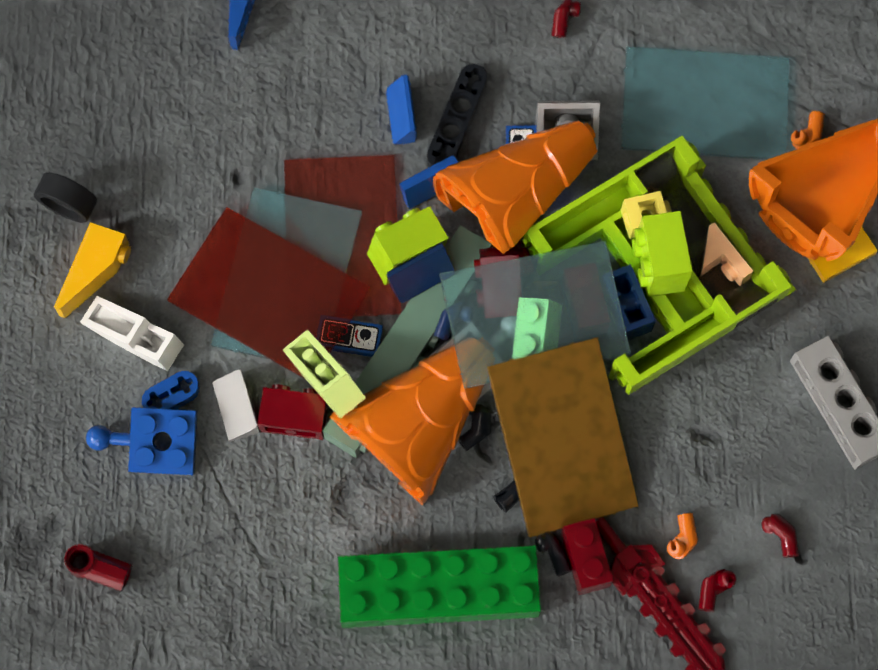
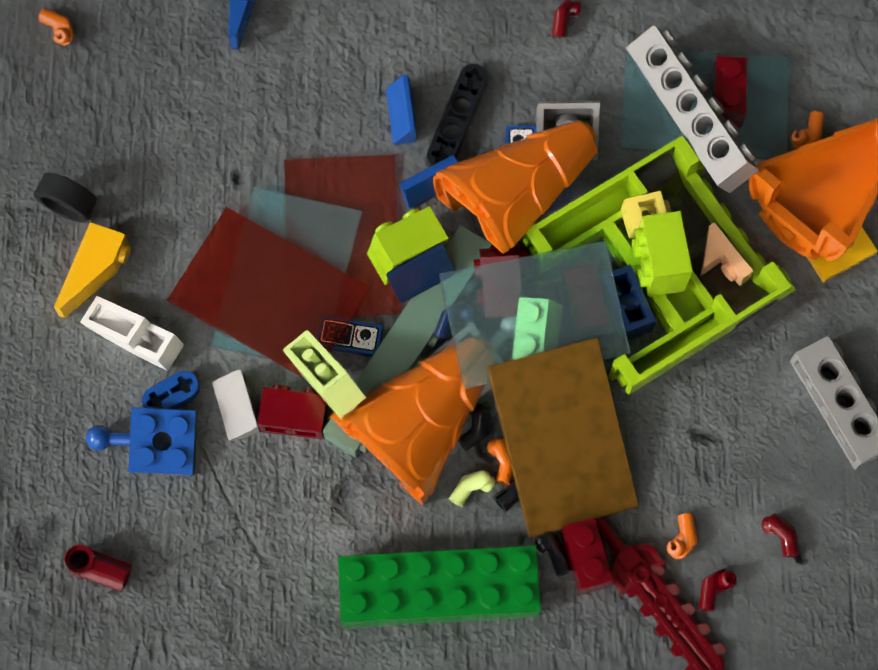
none -> orange arm [39,8,74,45]
none -> yellowish green arm [449,470,496,507]
none -> orange arm [487,437,513,485]
none -> light grey brick [626,24,759,193]
none -> dark red brick [711,56,747,128]

